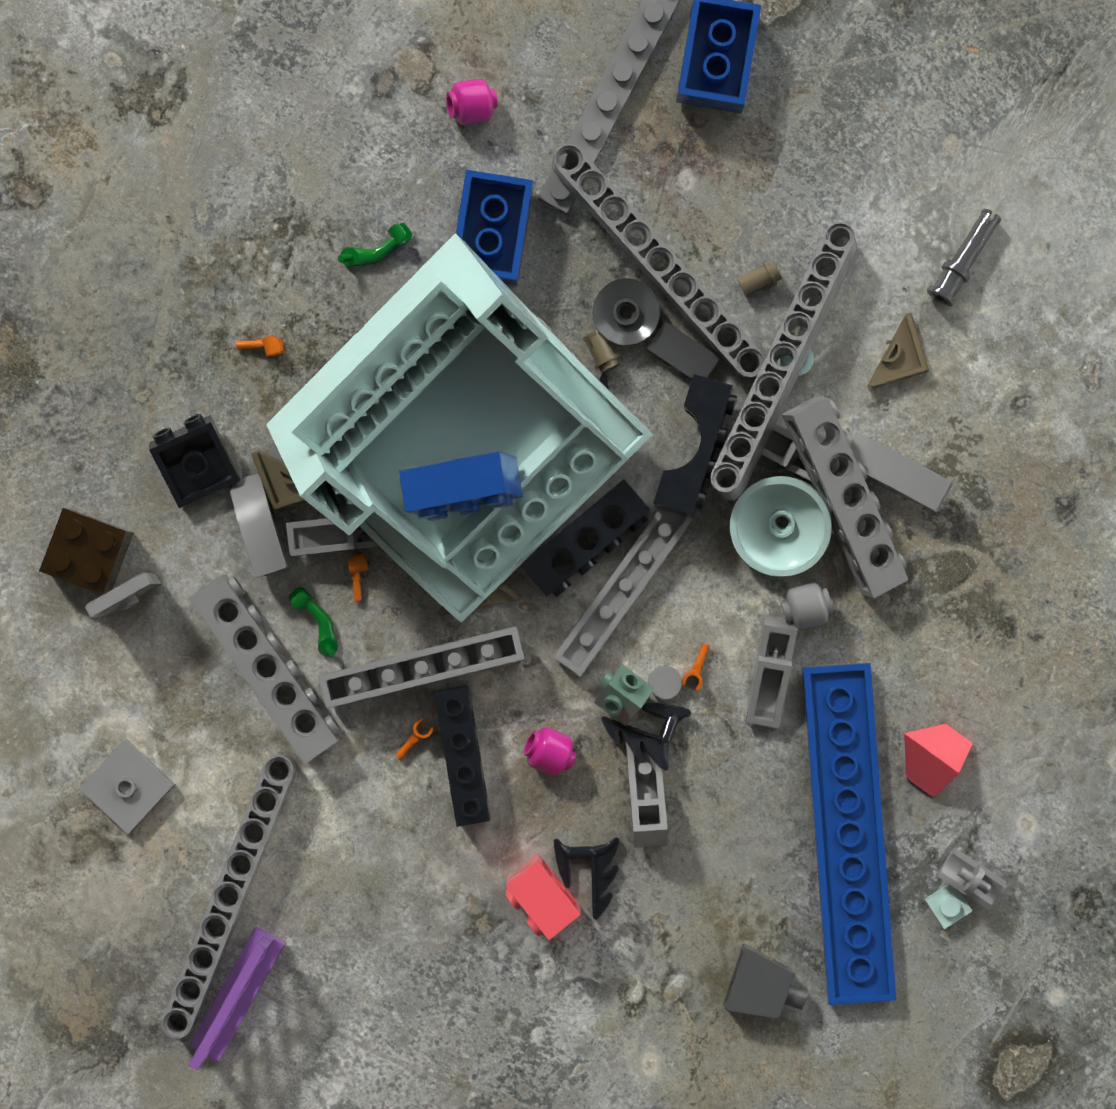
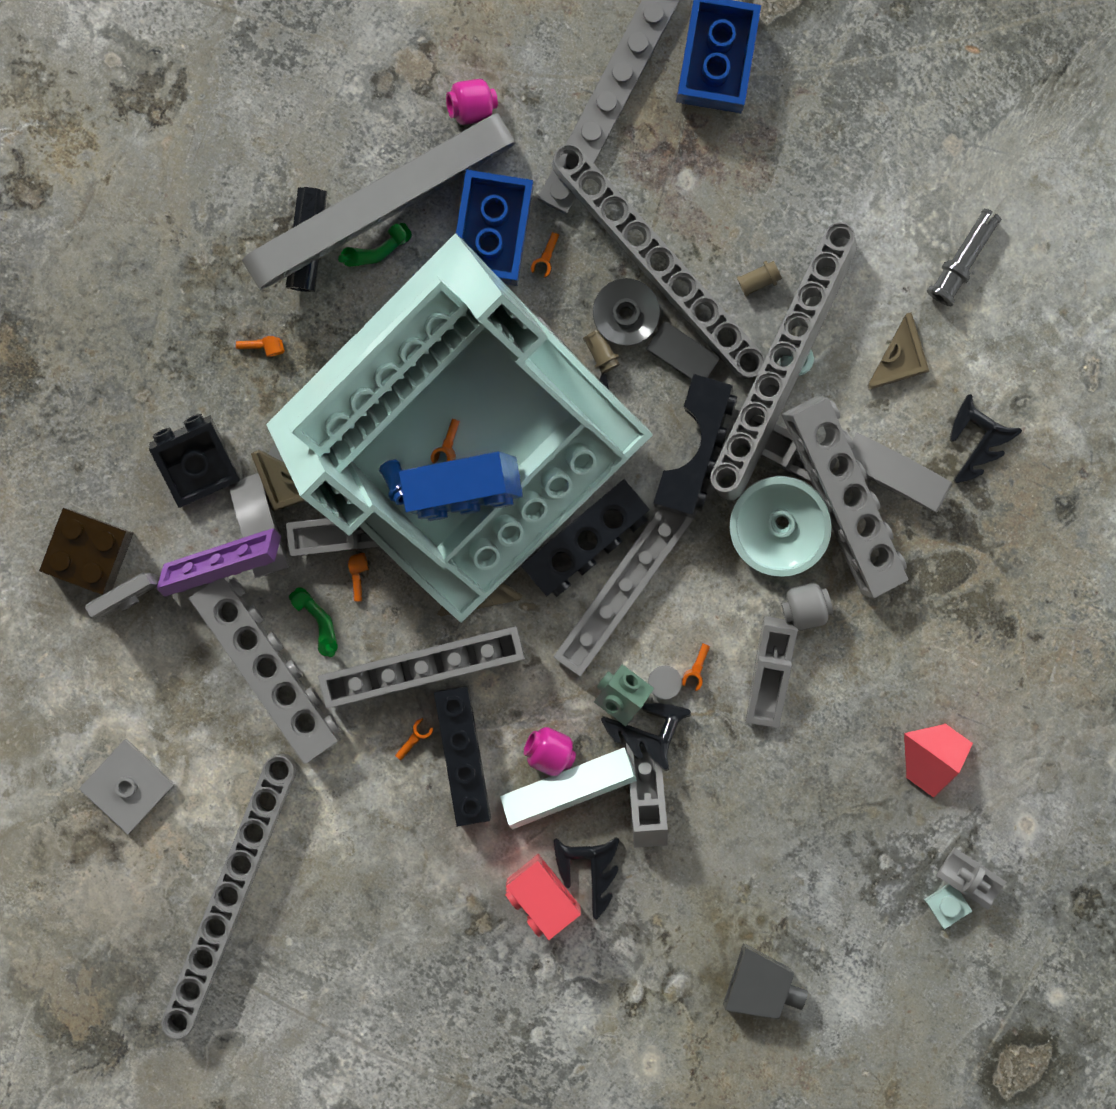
medium lavender fence [188,927,286,1070] -> none
blue plate [802,663,896,1005] -> none
none -> medium lavender plate [156,528,281,597]
none -> light grey beam [242,113,516,290]
none -> black piece [286,187,327,292]
none -> blue pin [379,459,404,505]
none -> orange hand [431,419,460,464]
none -> light aqua tile [500,748,637,830]
none -> orange hand [531,232,559,278]
none -> black piece [949,394,1022,483]

